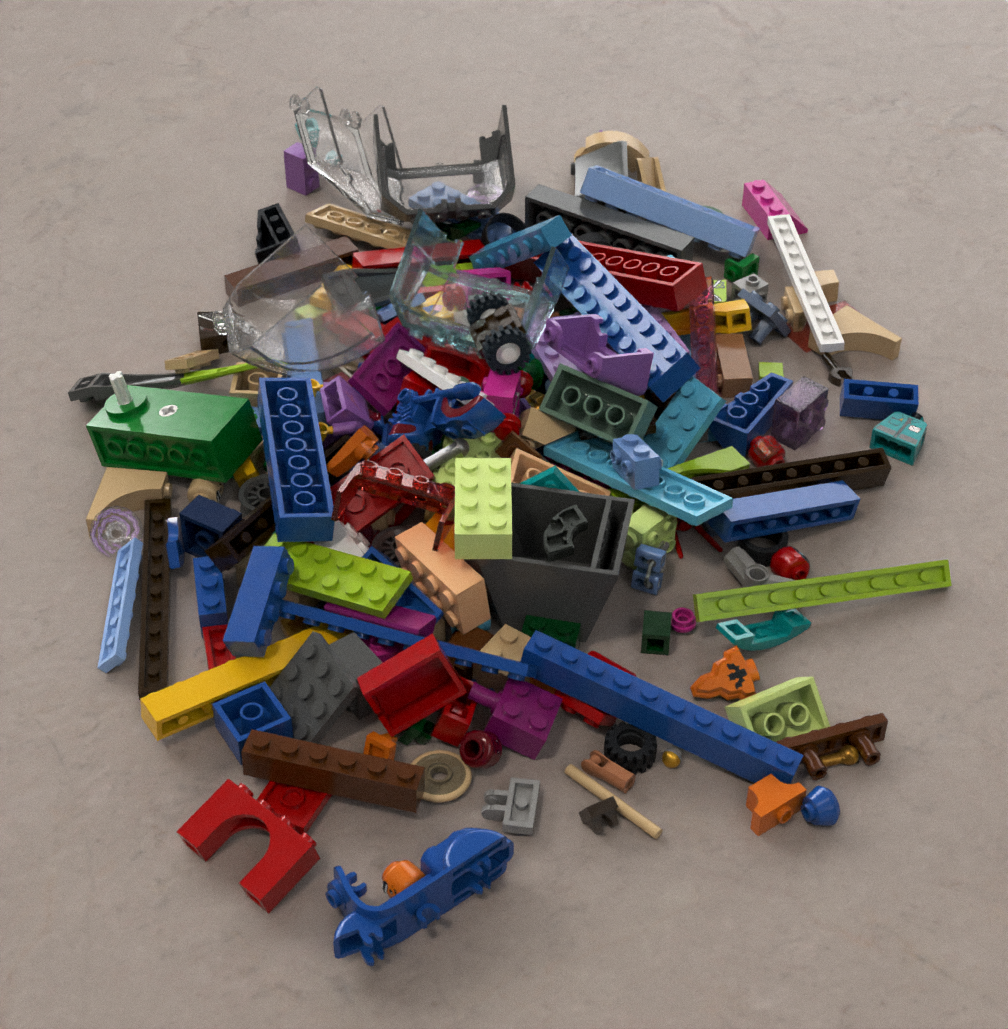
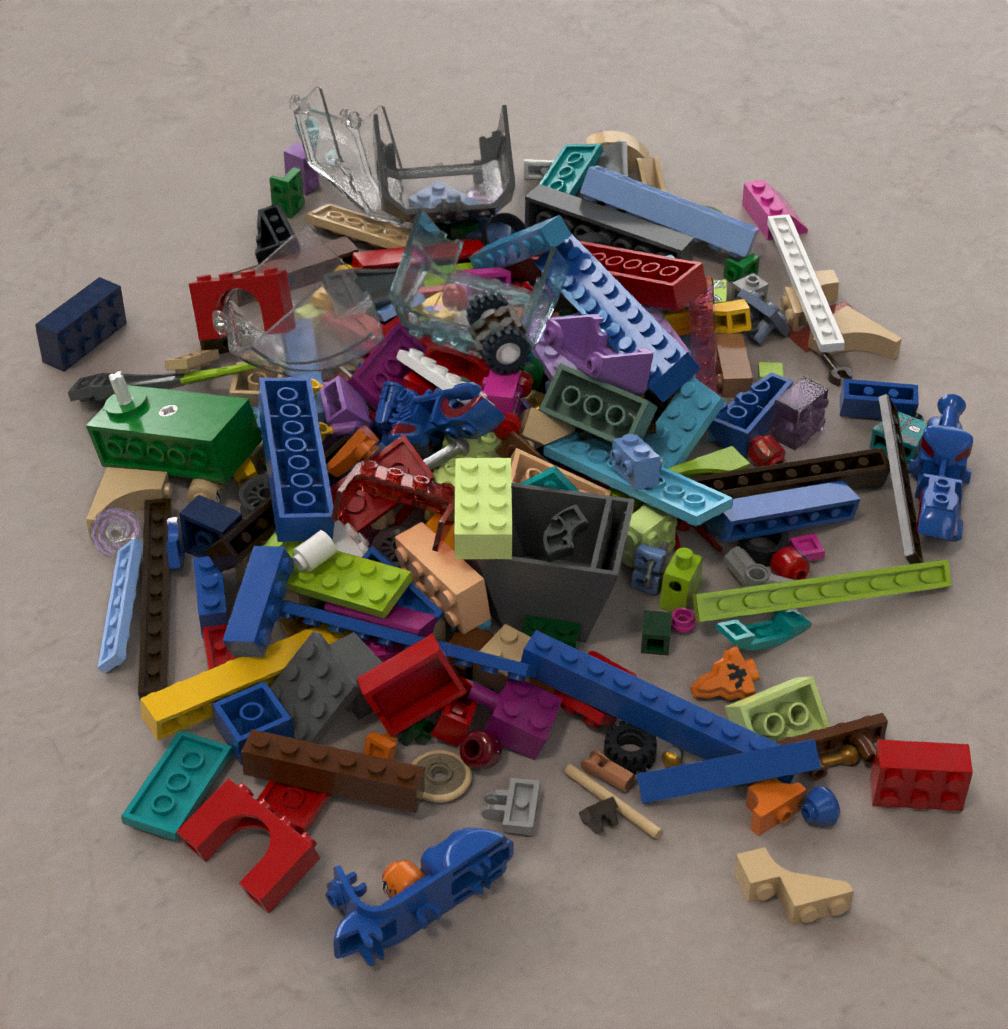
none -> dark blue brick [35,277,127,372]
none -> teal plate [121,730,233,841]
none -> red arch [189,267,296,341]
none -> green bracket [269,167,305,219]
none -> white brick [292,530,337,572]
none -> blue hinge [375,381,405,432]
none -> white slope [524,159,554,180]
none -> teal plate [539,144,604,196]
none -> blue tile [637,739,821,804]
none -> lime torso [659,547,703,613]
none -> tan arch [734,847,854,925]
none -> dark pink plate [789,533,825,562]
none -> red brick [870,739,973,811]
none -> tile [878,394,923,564]
none -> blue piece [908,394,973,542]

